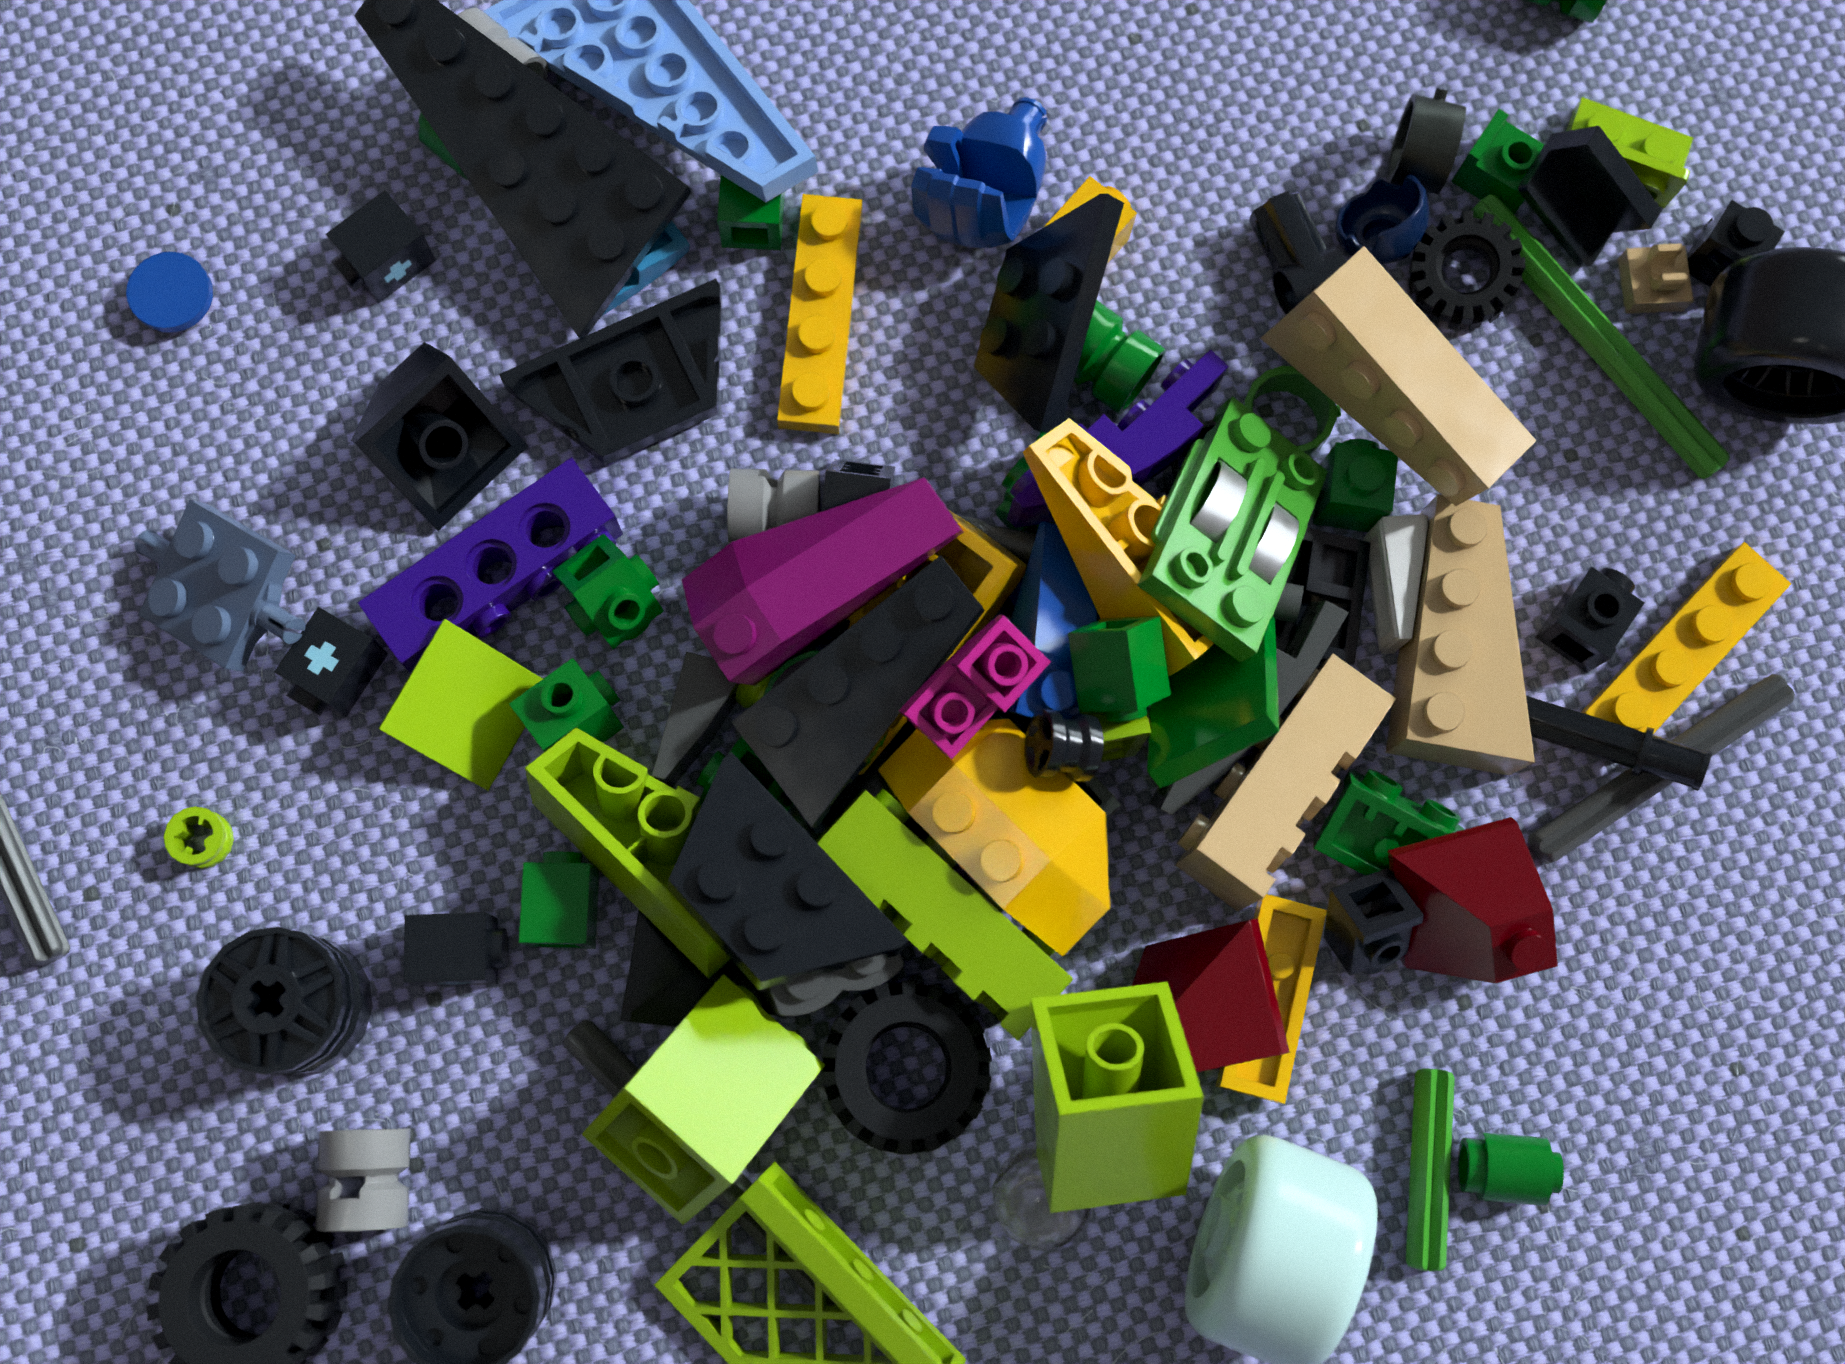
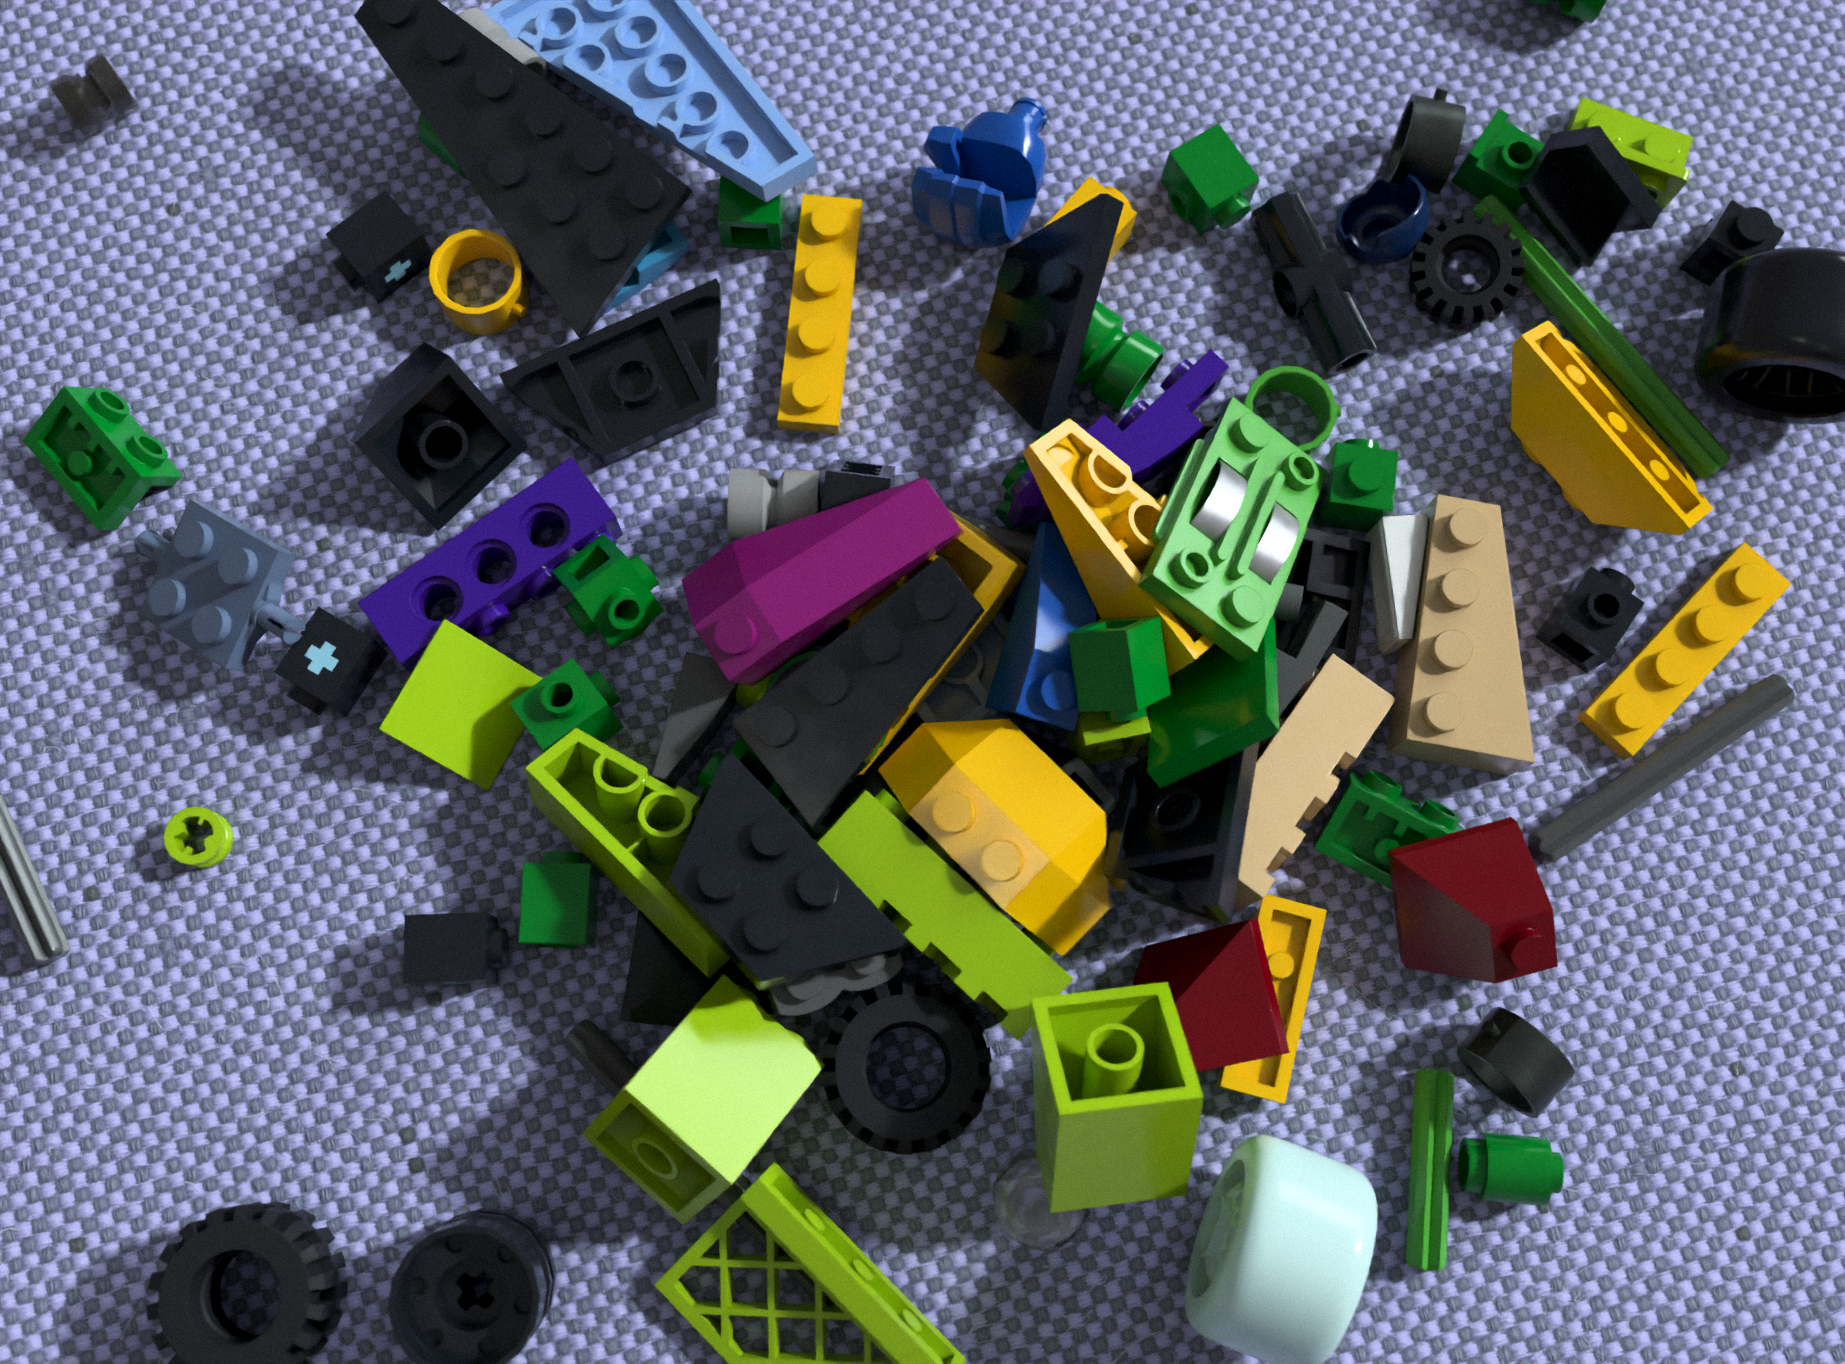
blue piece [126,252,213,333] -> none
black wheel [196,927,373,1076] -> none
light grey wheel [315,1128,411,1232] -> none
dark pink slope [898,614,1051,759] -> none
black wheel [1025,709,1104,782] -> none
tan wedge [1260,246,1537,507] -> none
black brick [1323,868,1424,976] -> none
black axle [1526,696,1712,791] -> none
tan tile [1618,243,1694,314] -> none
none -> green bracket [22,386,182,531]
none -> clear smoke wheel [48,52,139,137]
none -> yellow piece [429,229,530,335]
none -> black wing [1103,742,1259,923]
none -> green brick [1160,123,1260,236]
none -> pearl dark grey piece [1457,1007,1575,1118]
none -> yellow wedge [1511,320,1714,536]

